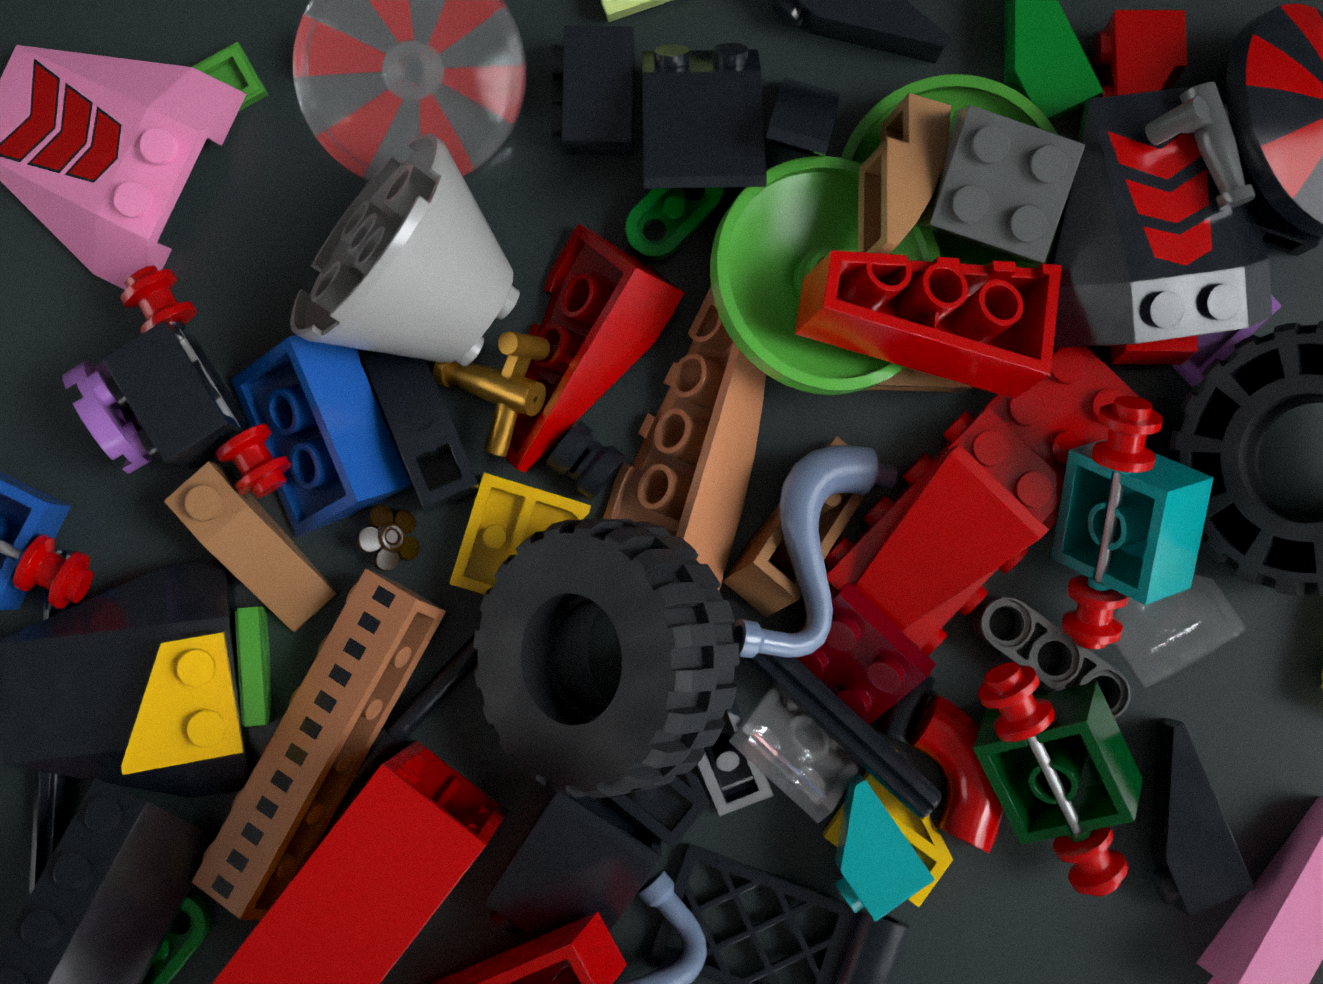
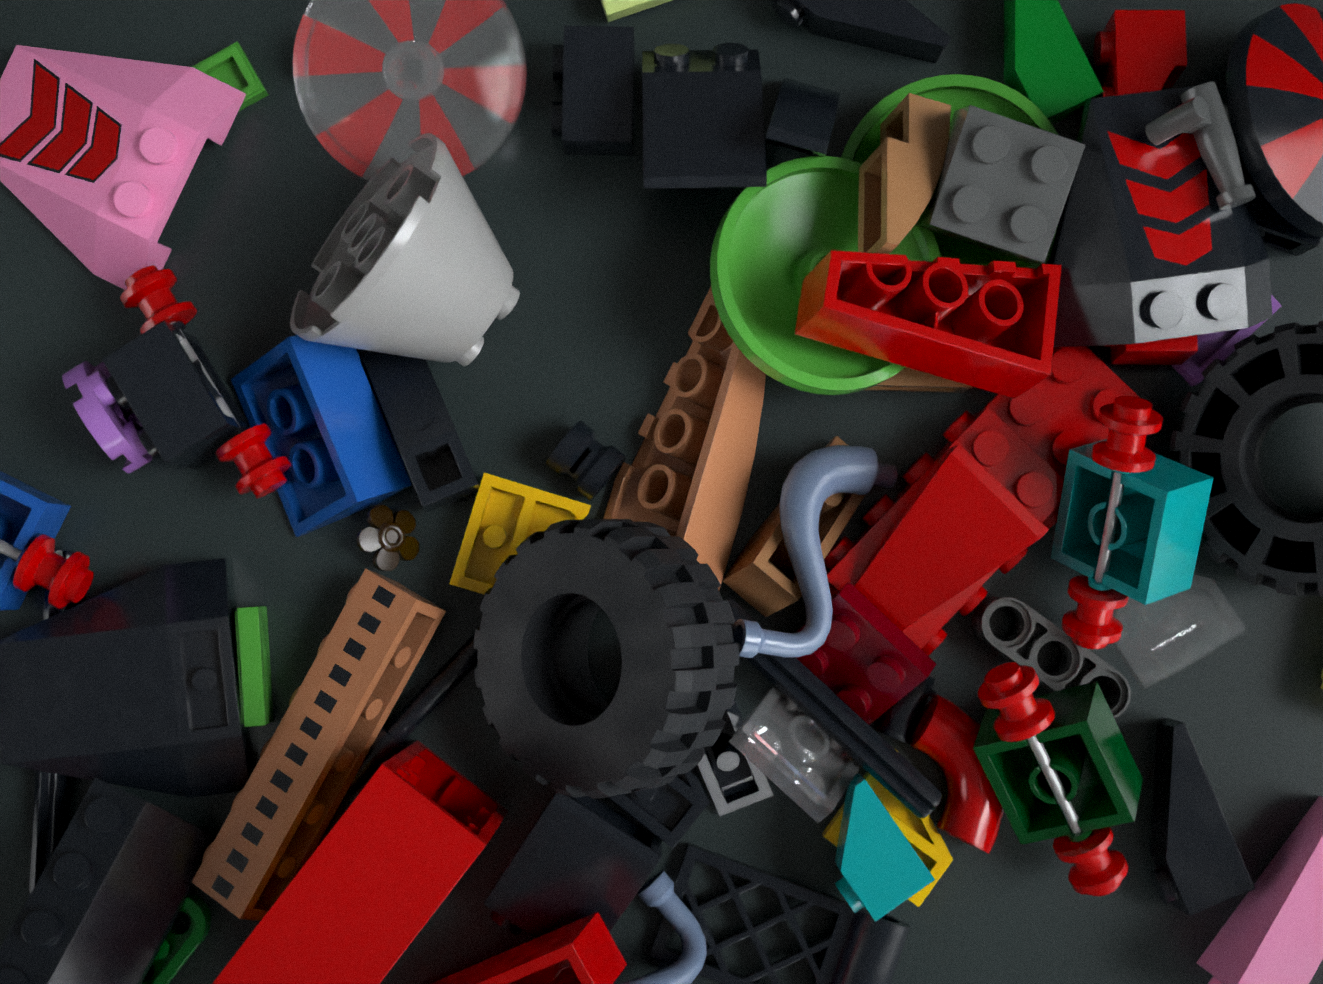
yellow wing [121,632,244,775] -> none
medium nougat slope [164,461,339,632] -> none
pearl gold piece [433,331,550,457] -> none
red wedge [505,223,685,473] -> none
green plate [625,187,724,261] -> none

